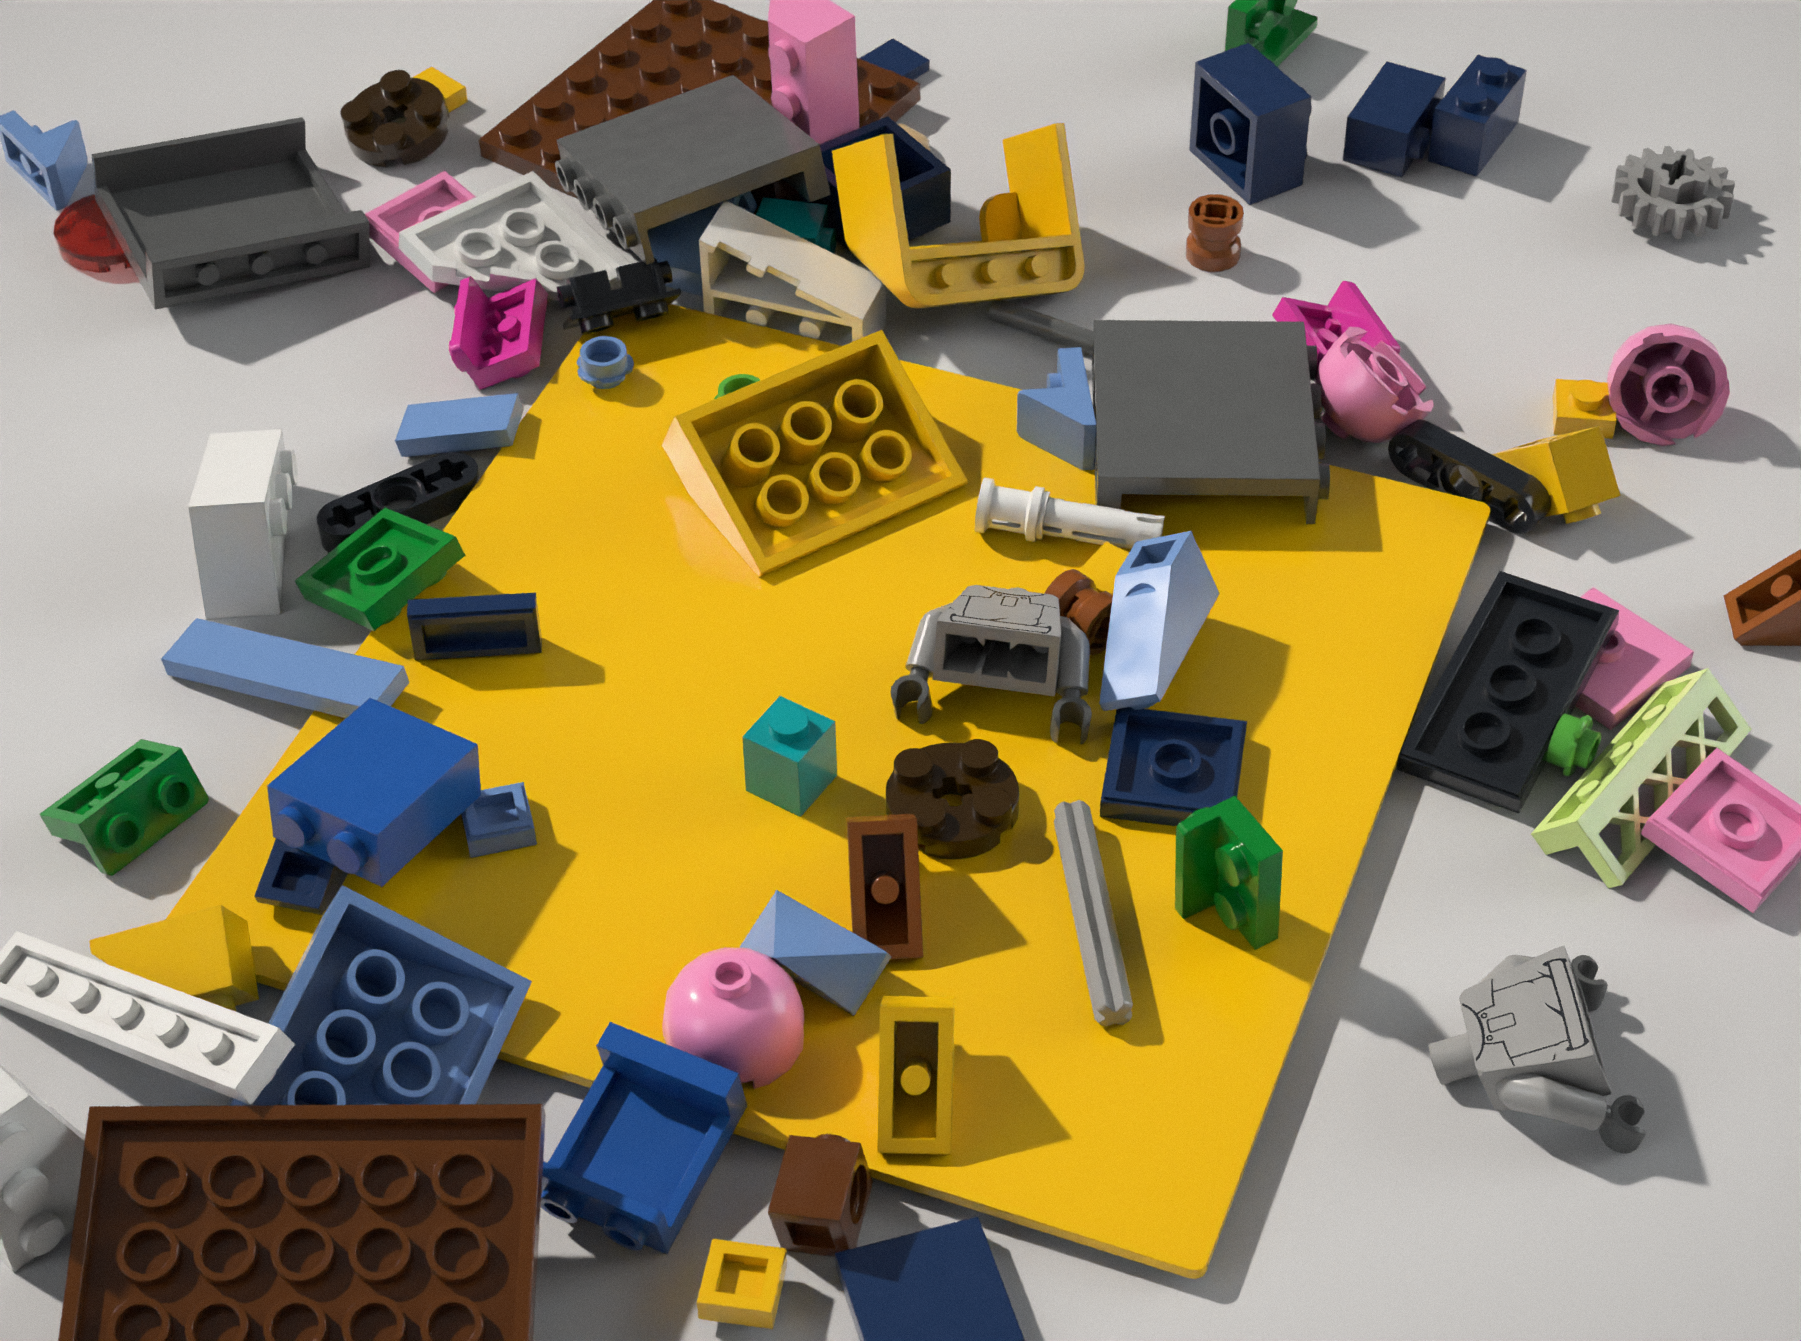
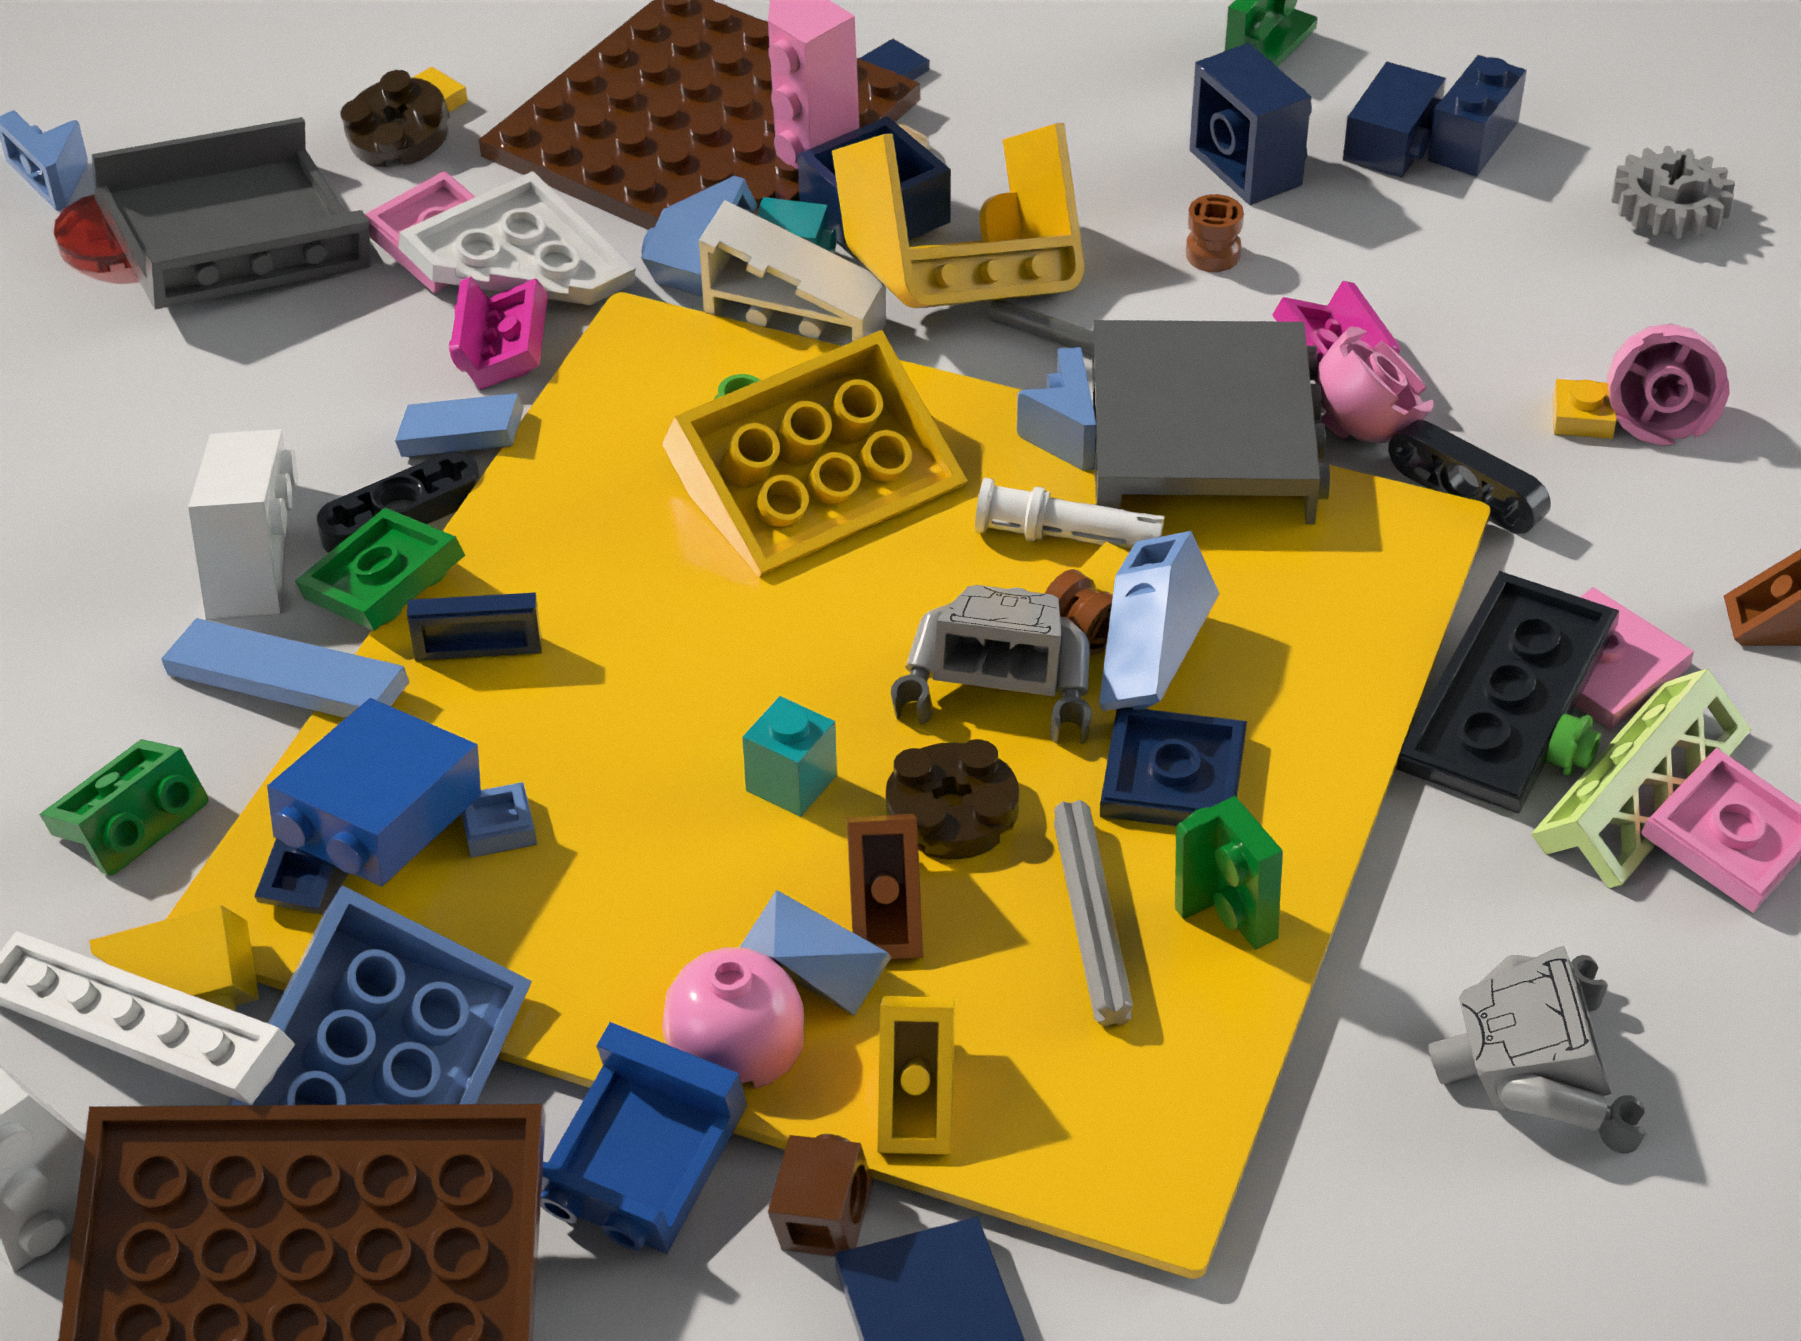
dark grey panel [555,75,830,265] -> none
black hinge [557,257,682,334] -> none
medium blue plate [577,336,634,389] -> none
yellow plate [697,1239,787,1329] -> none
yellow slope [1492,426,1621,524] -> none

